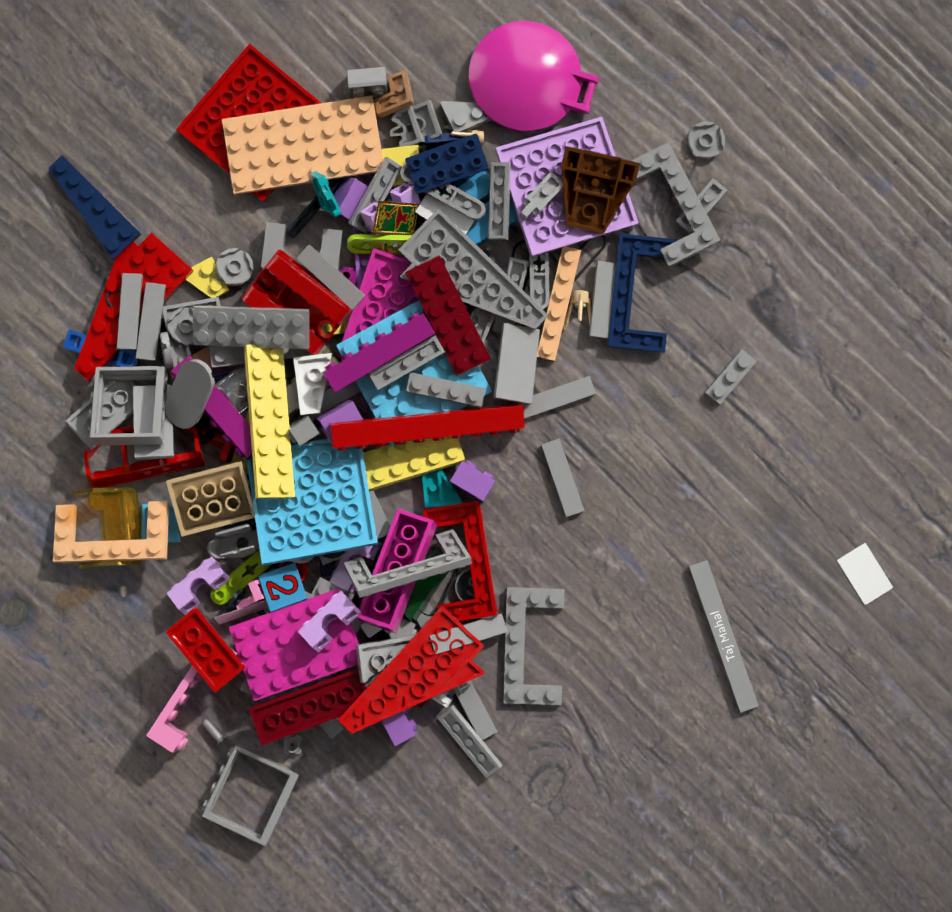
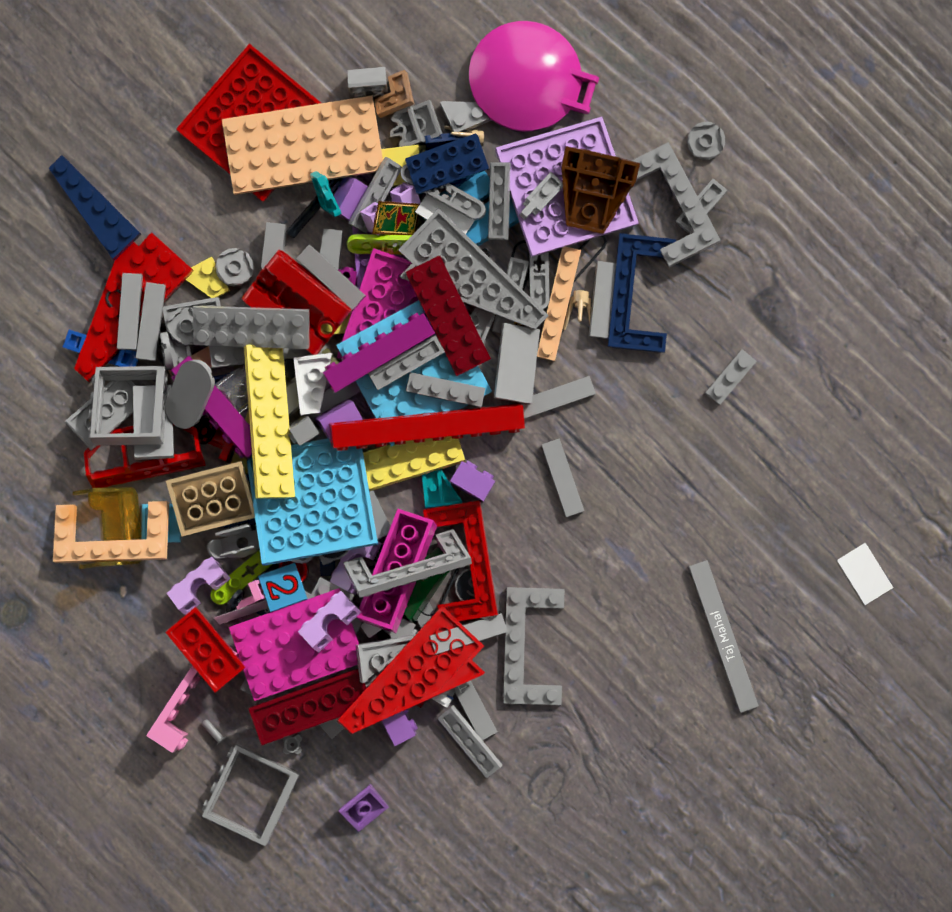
none -> medium lavender slope [339,784,389,832]

